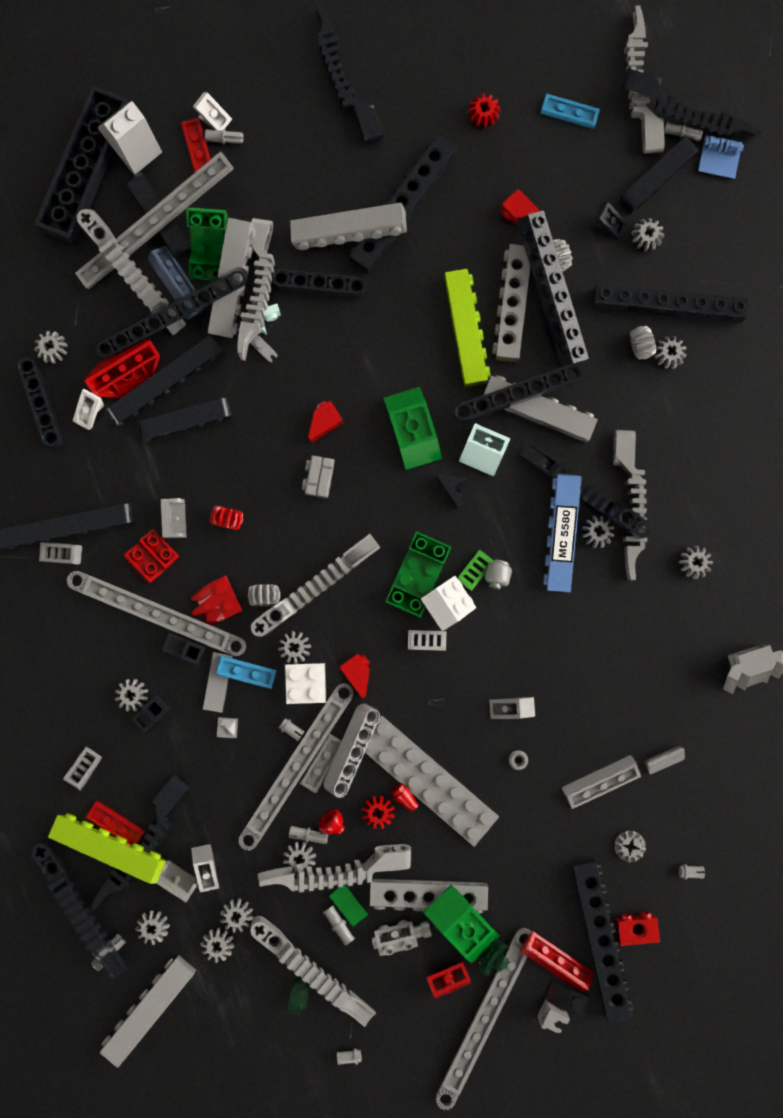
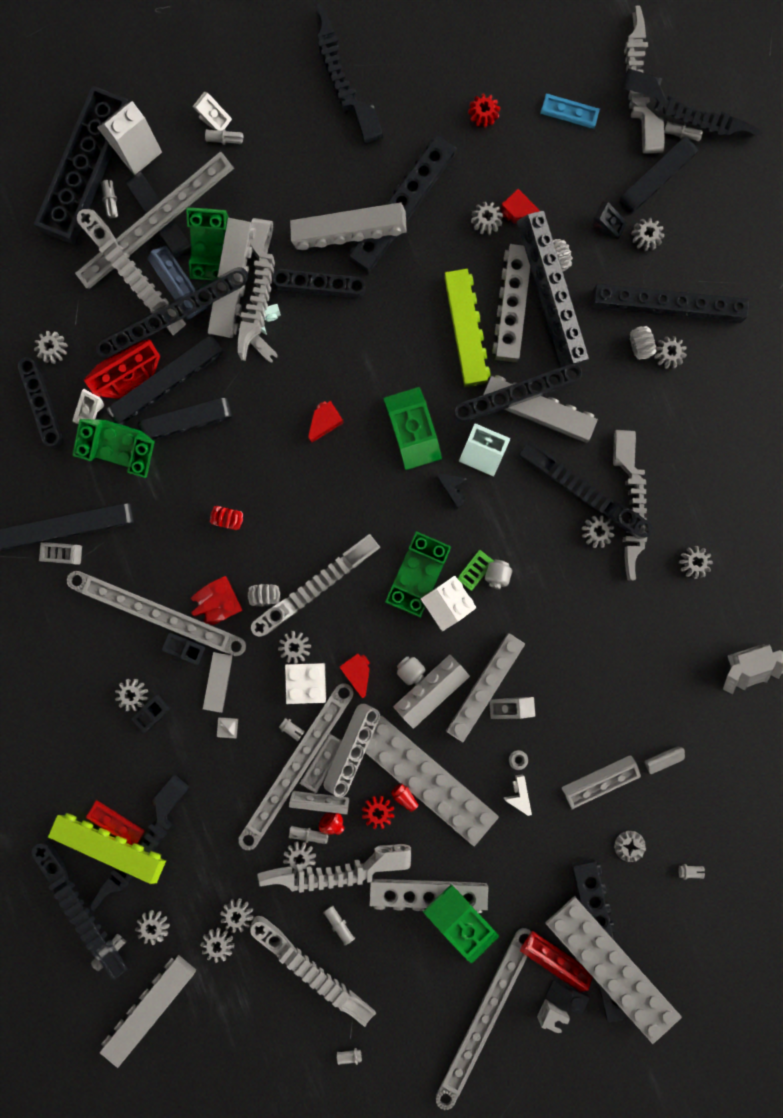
light grey slope [63,747,102,791] -> none
red slope [124,529,179,584] -> none
light grey hinge [157,860,198,902] -> none
light grey hinge [161,498,187,539] -> none
red tile [181,117,211,172] -> none
light grey slope [191,844,219,893] -> none
dark azure tile [215,655,277,689] -> none
clear green piece [287,975,311,1015] -> none
light grey brick [302,456,335,499] -> none
green tile [329,884,368,926] -> none
light grey brick [372,920,432,956] -> none
light grey slope [408,630,447,651] -> none
red brick [427,962,471,999] -> none
clear green piece [478,940,508,976] -> none
medium blue brick [543,474,581,592] -> none
red brick [615,912,660,946] -> none
medium blue hinge [698,135,744,179] -> none
none -> green slope [72,419,155,478]
none -> light grey axle [101,180,118,219]
none -> light grey tile [289,791,349,814]
none -> light grey brick [393,655,470,729]
none -> light grey head [397,657,425,685]
none -> light grey brick [446,633,525,742]
none -> light grey gear [471,202,503,235]
none -> white slope [504,774,532,816]
none -> light grey plate [545,896,682,1044]

